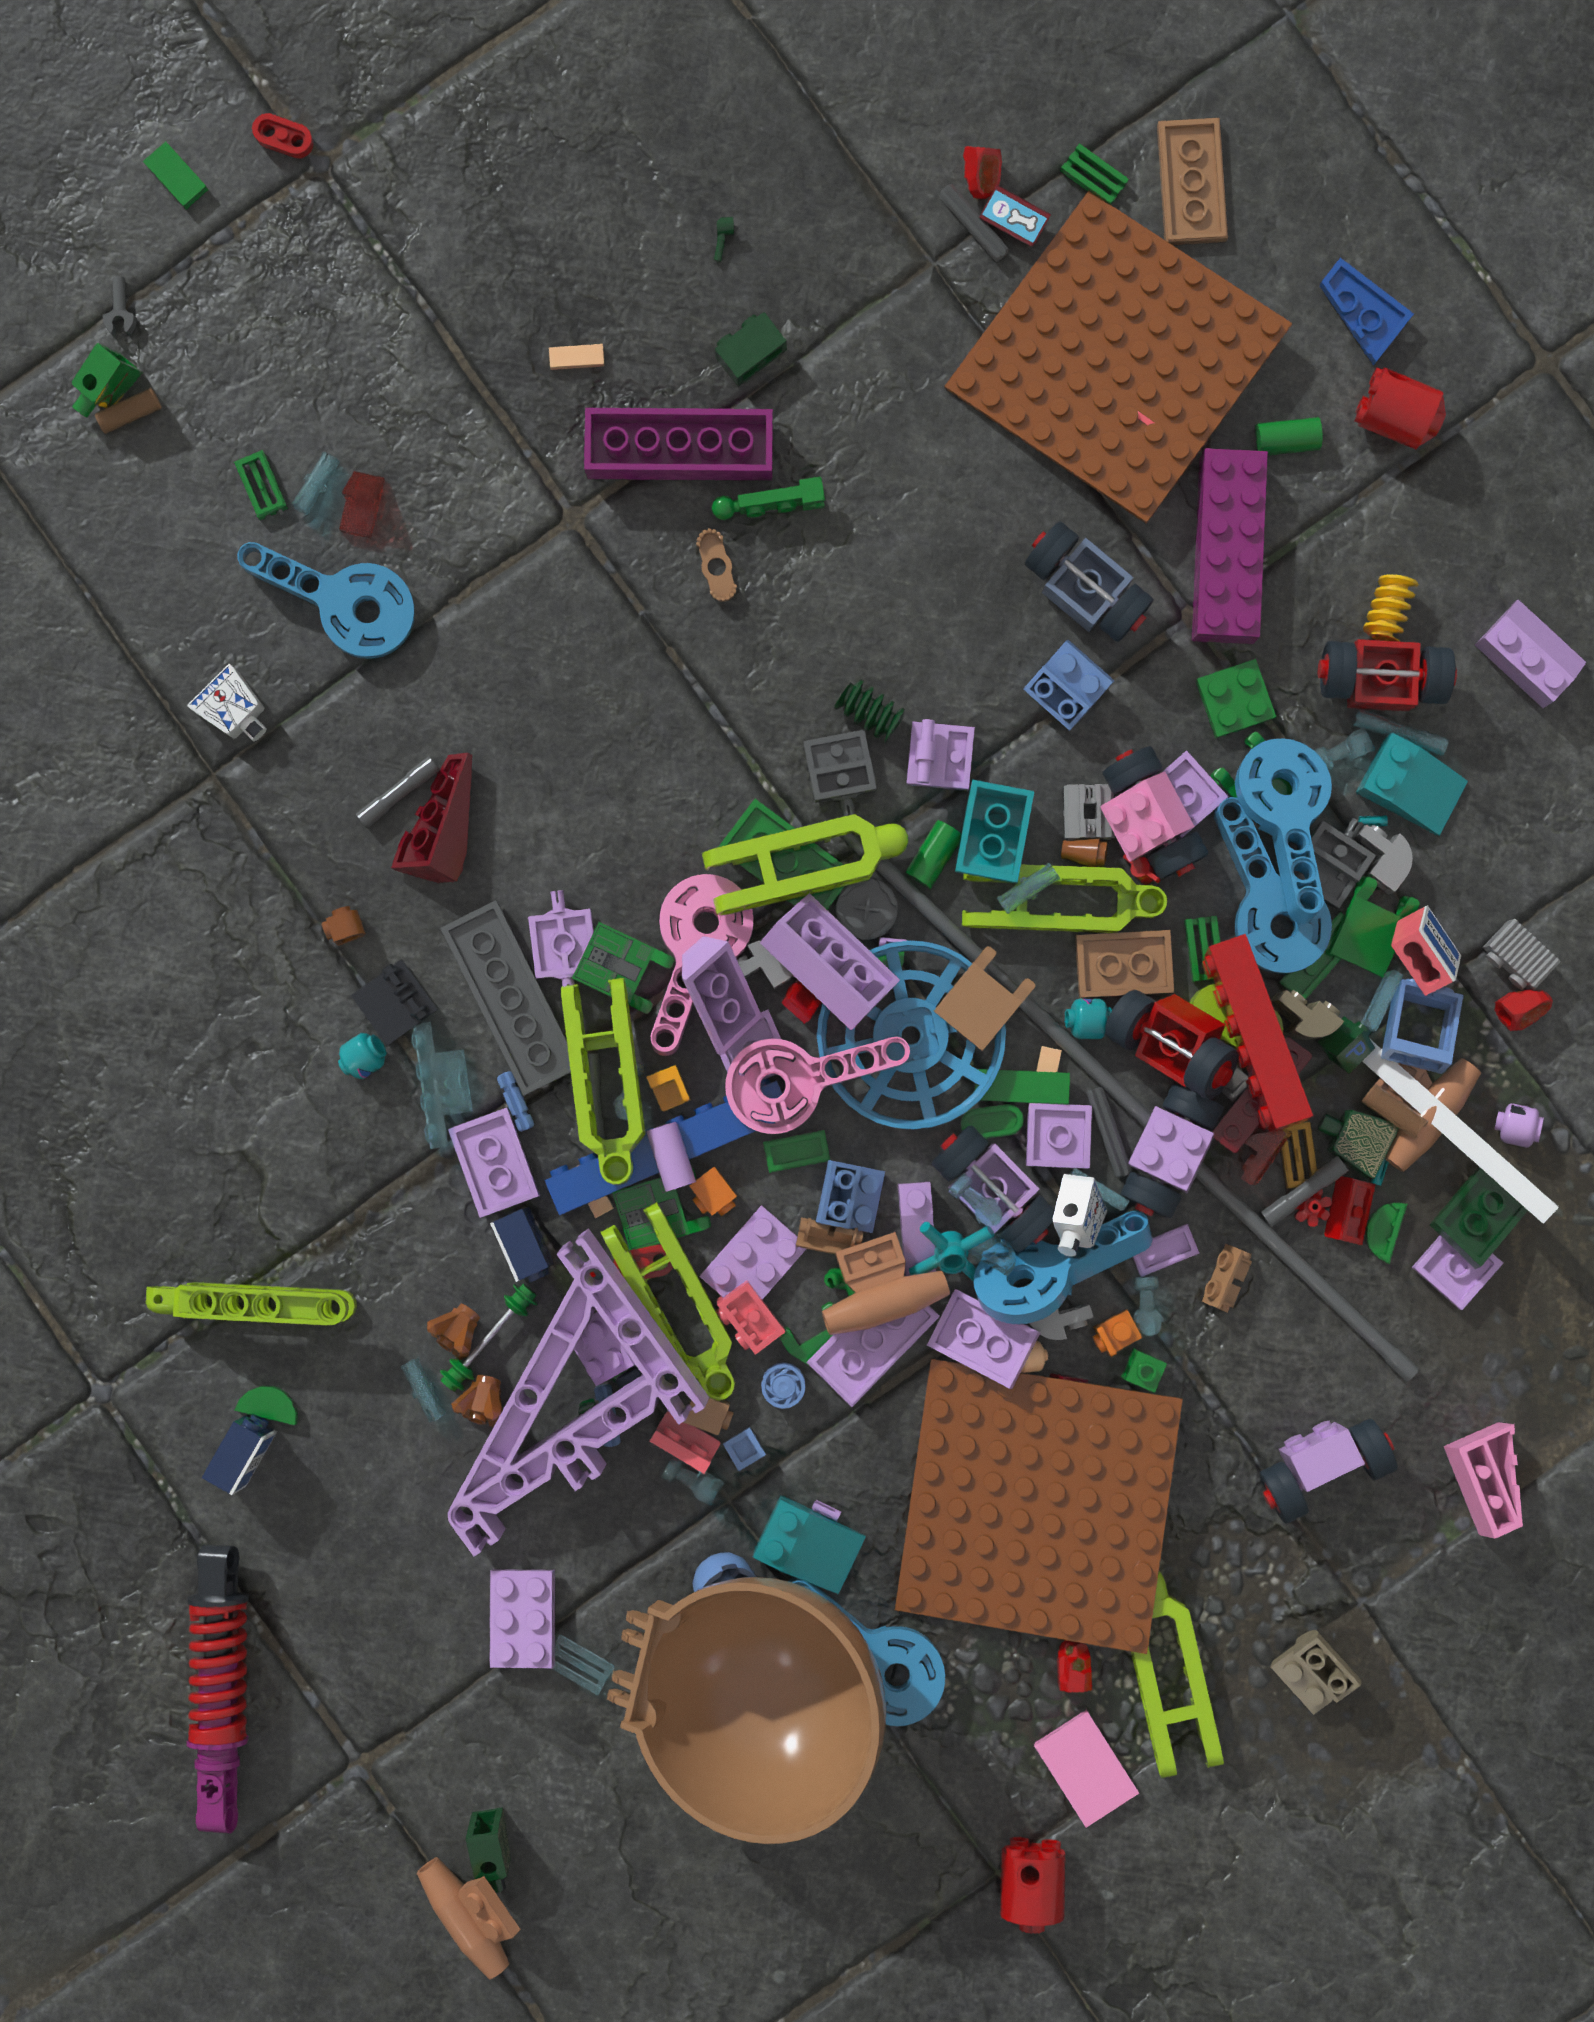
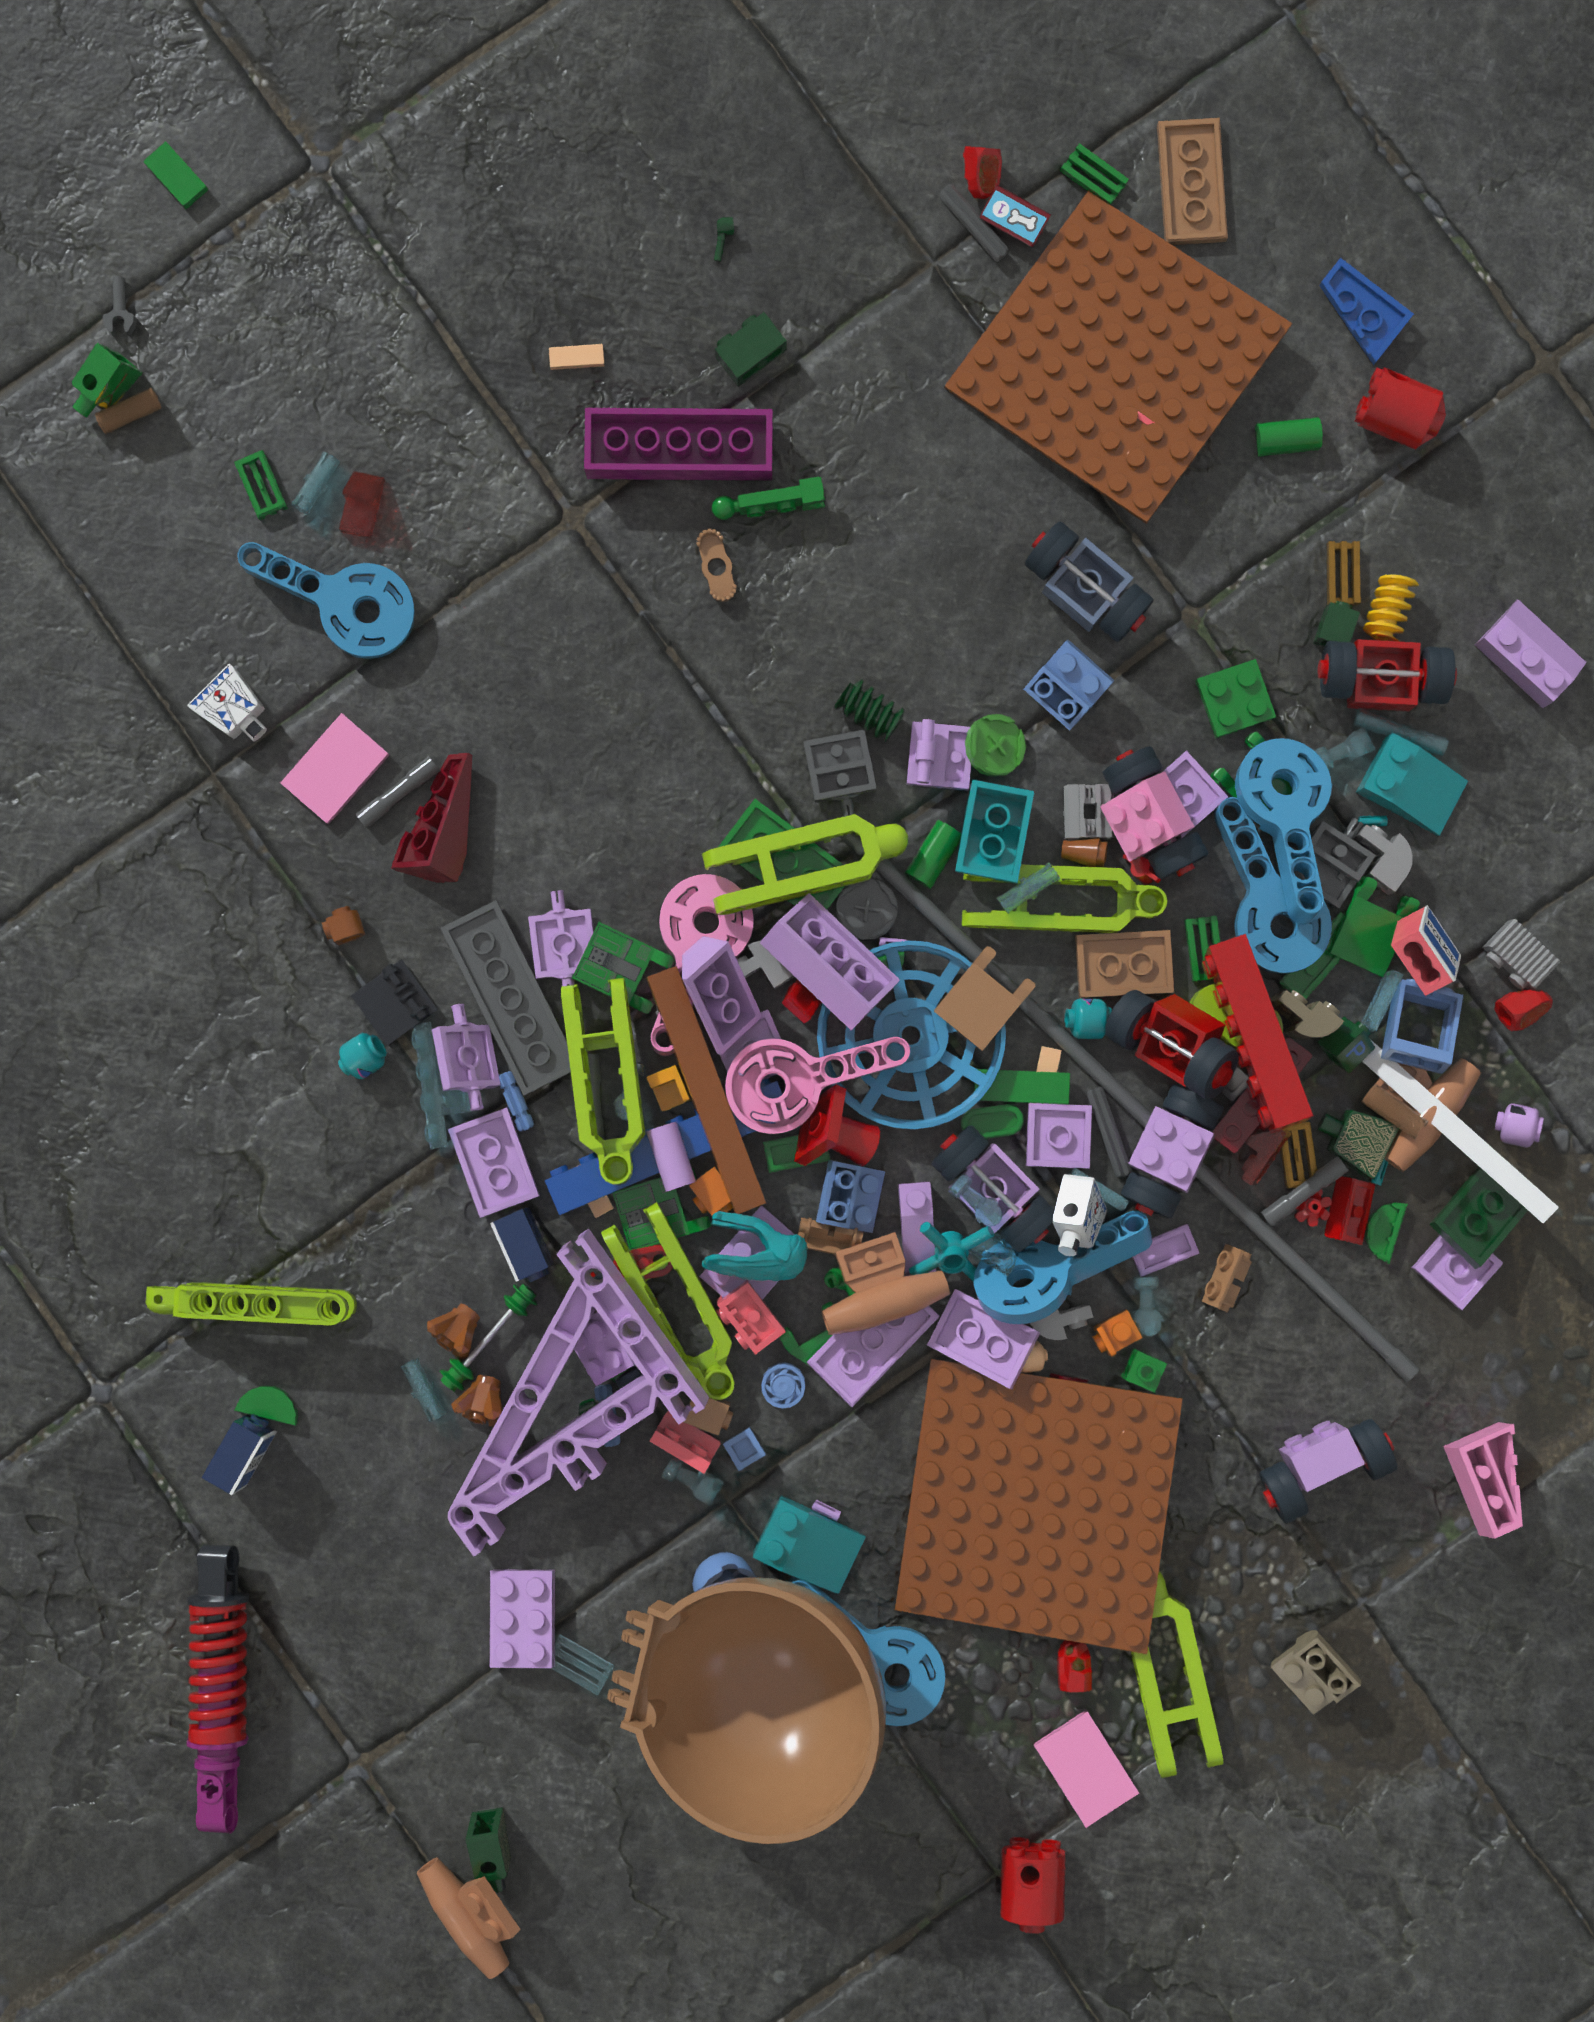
red plate [252,113,314,158] -> none
magenta brick [1192,448,1268,644] -> none
none -> bright pink tile [280,713,390,825]
none -> lavender plate [432,1004,501,1111]
none -> dark orange tile [646,966,766,1214]
none -> teal hair [702,1211,808,1281]
none -> red plant [794,1084,880,1166]
none -> bright green tile [965,714,1026,777]
none -> dark green brick [1313,601,1360,647]
none -> pearl gold tile [1327,541,1361,605]

